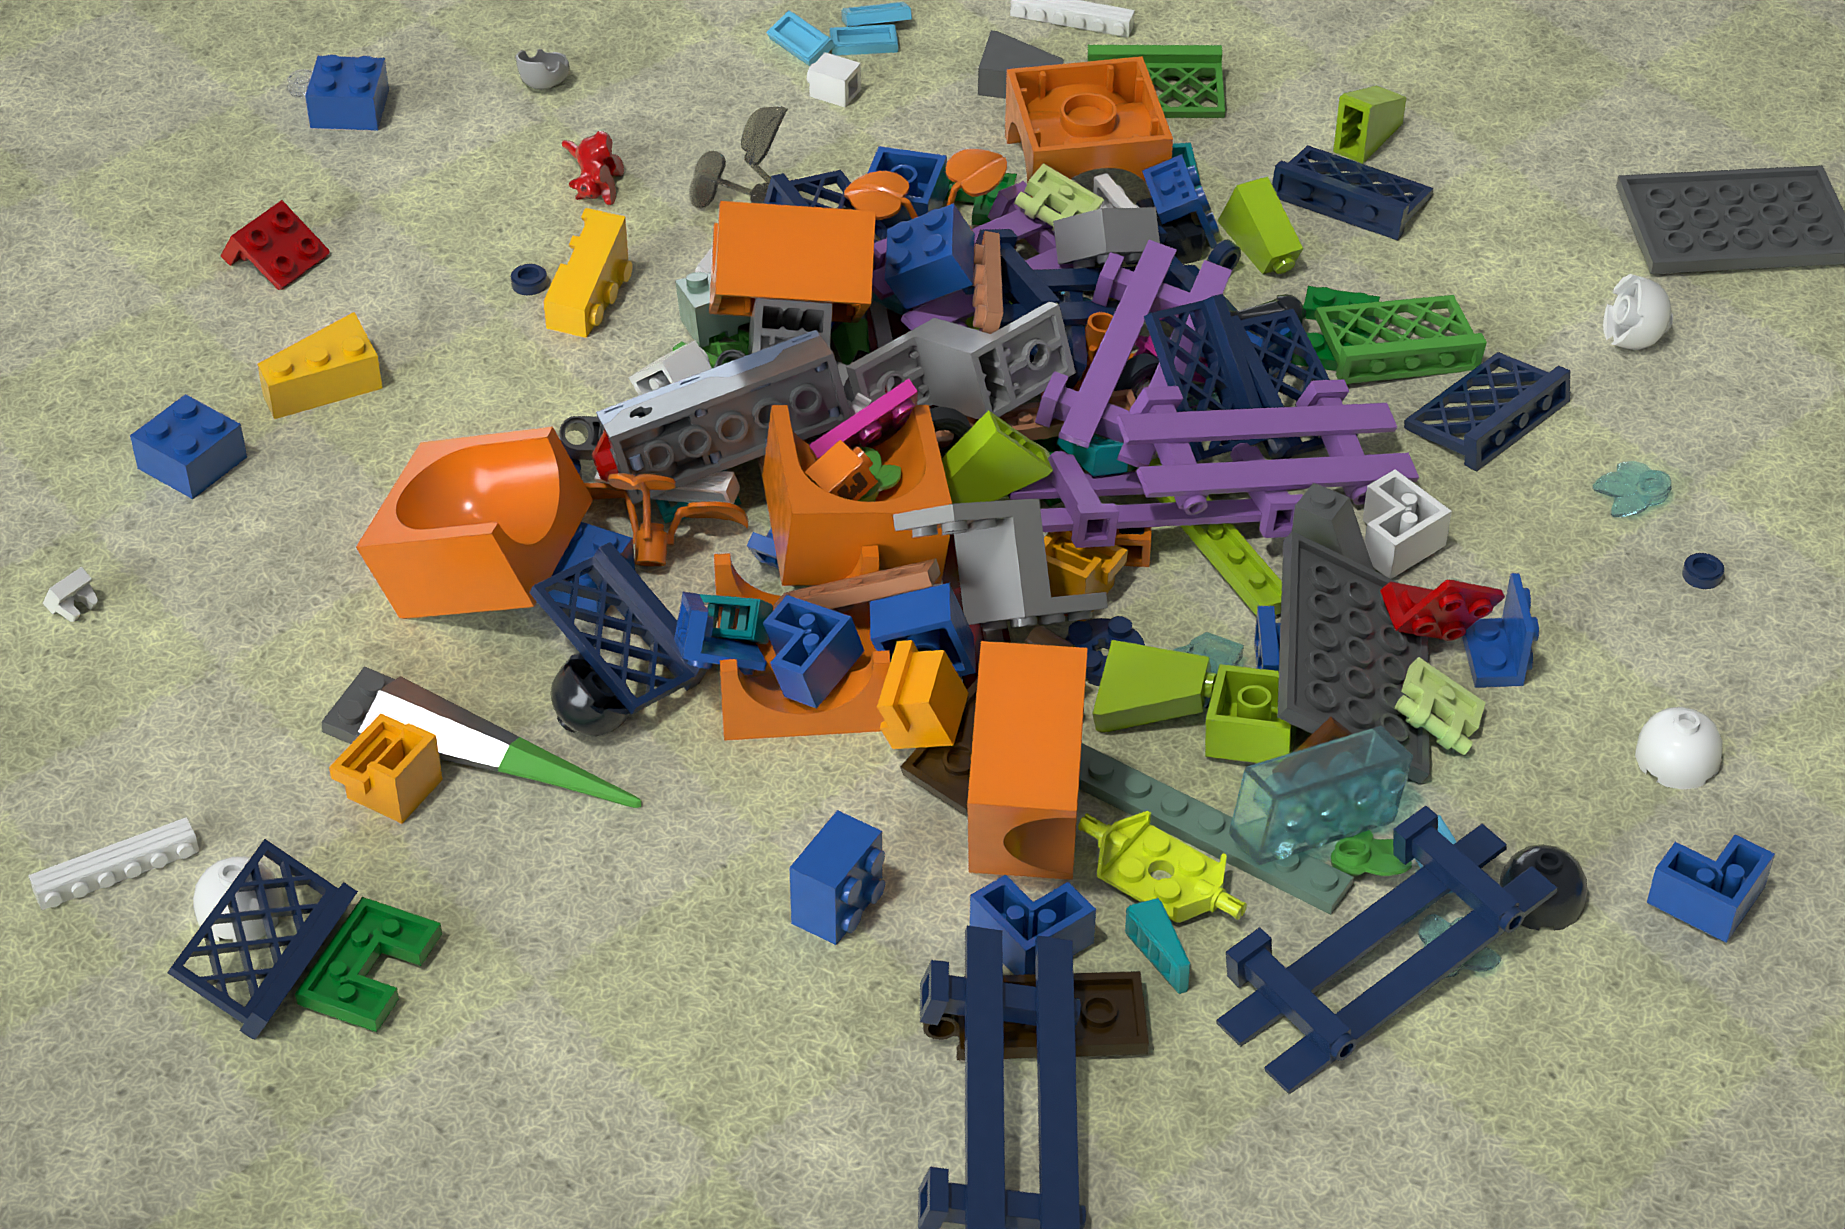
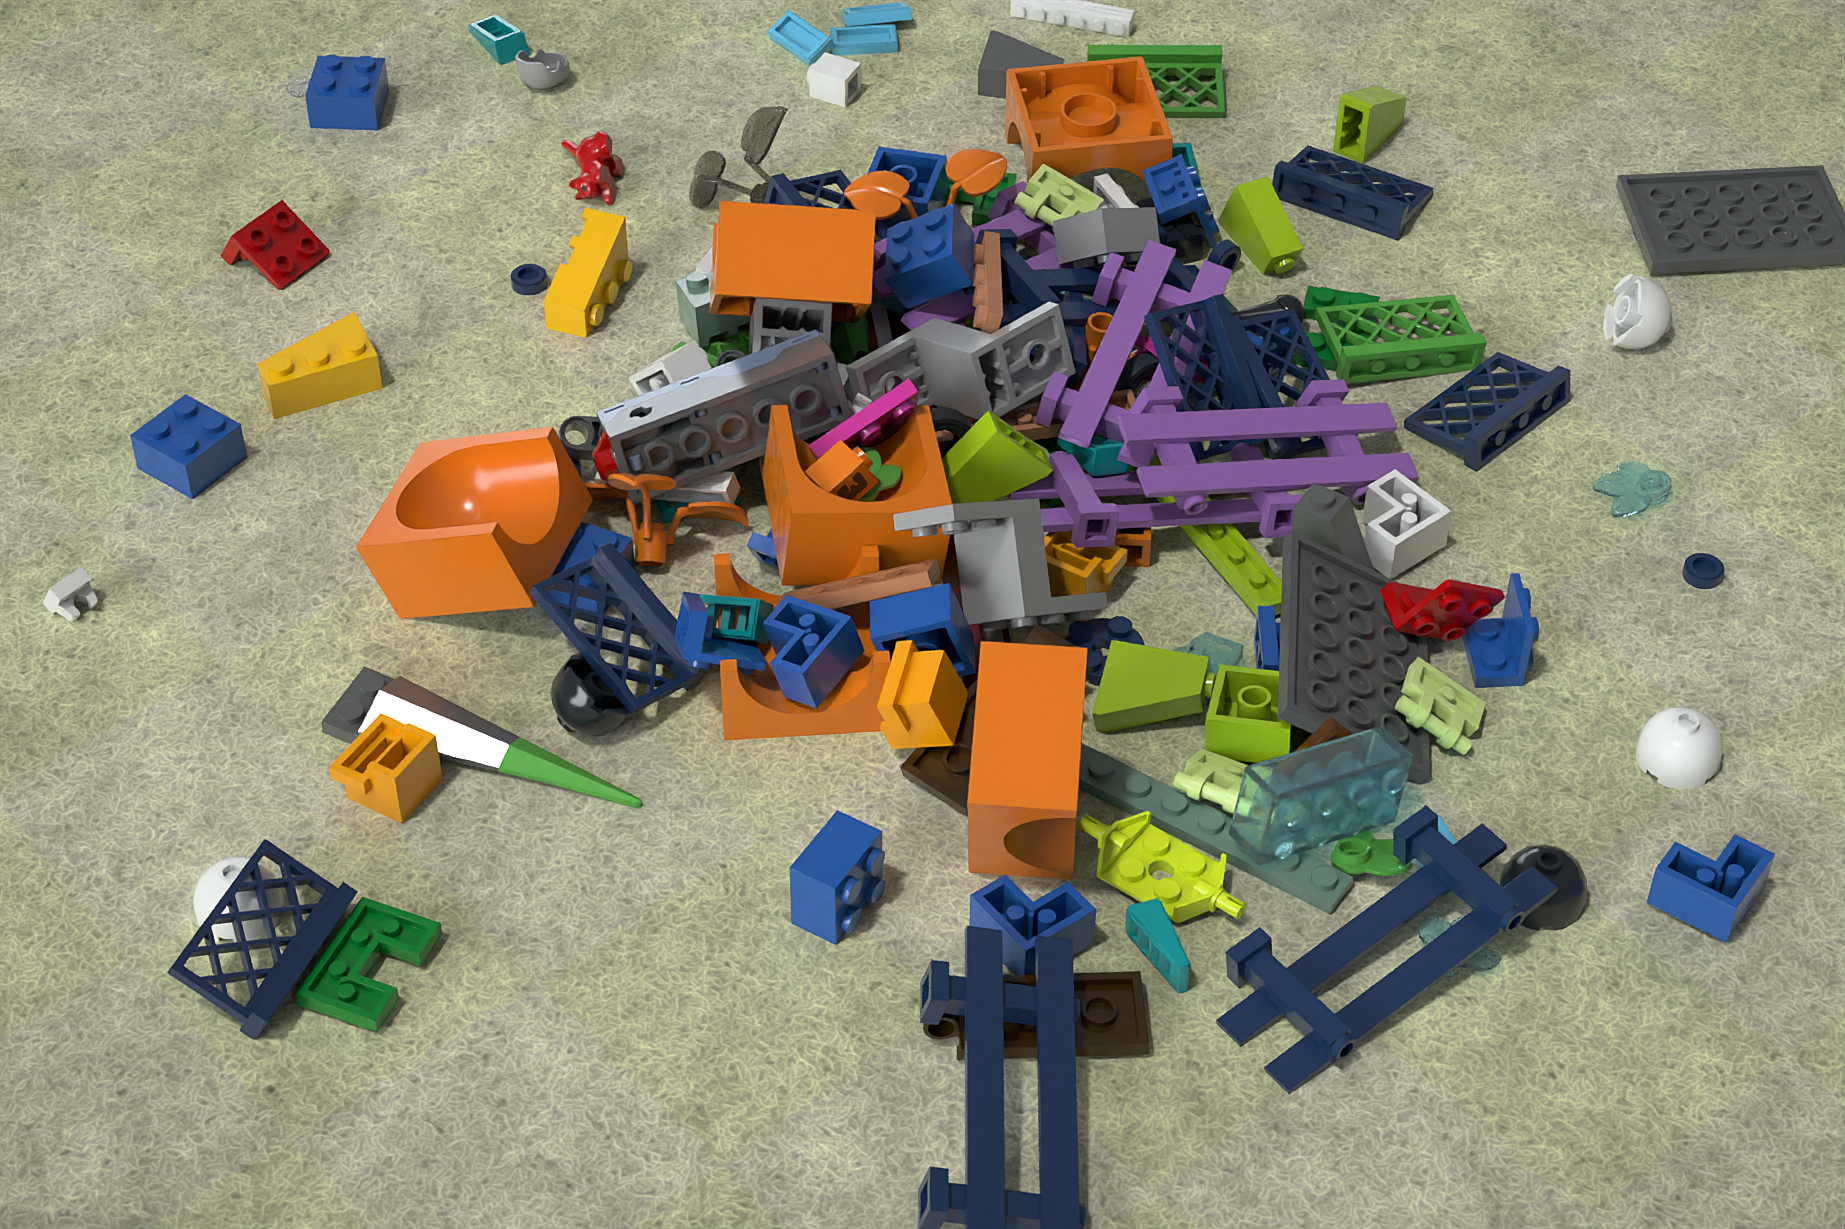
white piece [28,817,199,910] -> none
none -> teal slope [468,15,529,65]
none -> yellowish green plate [1173,748,1277,816]

